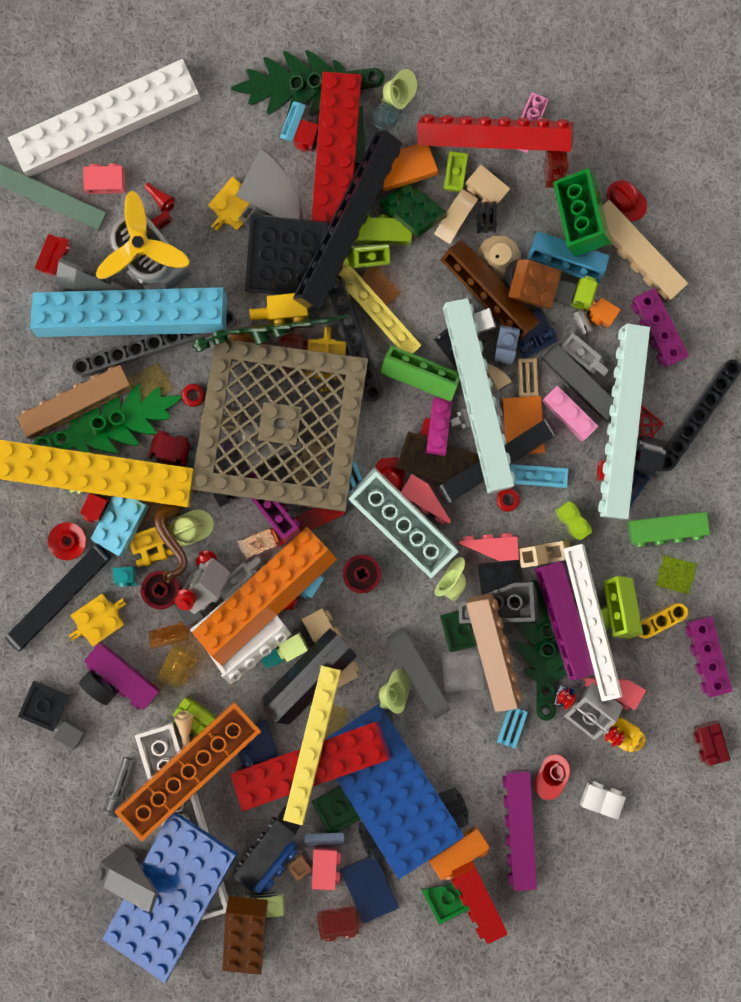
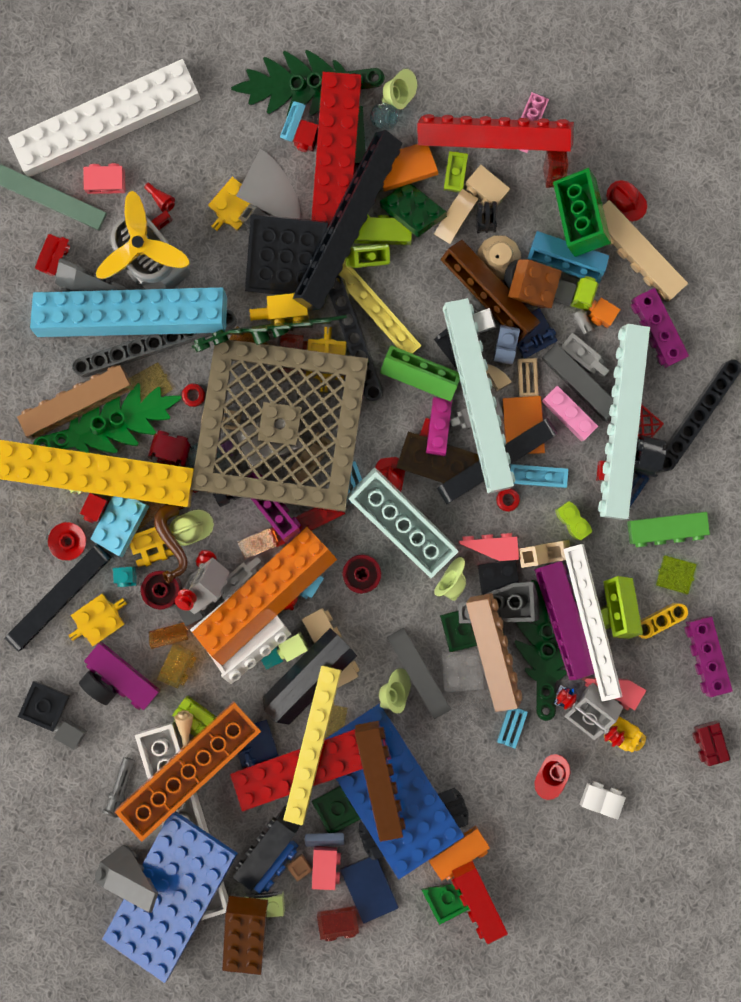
clear orange plate [361,266,400,306] -> none
coral slope [401,474,451,525] -> none
magenta brick [502,770,537,891] -> none
none -> reddish brown brick [355,721,406,842]

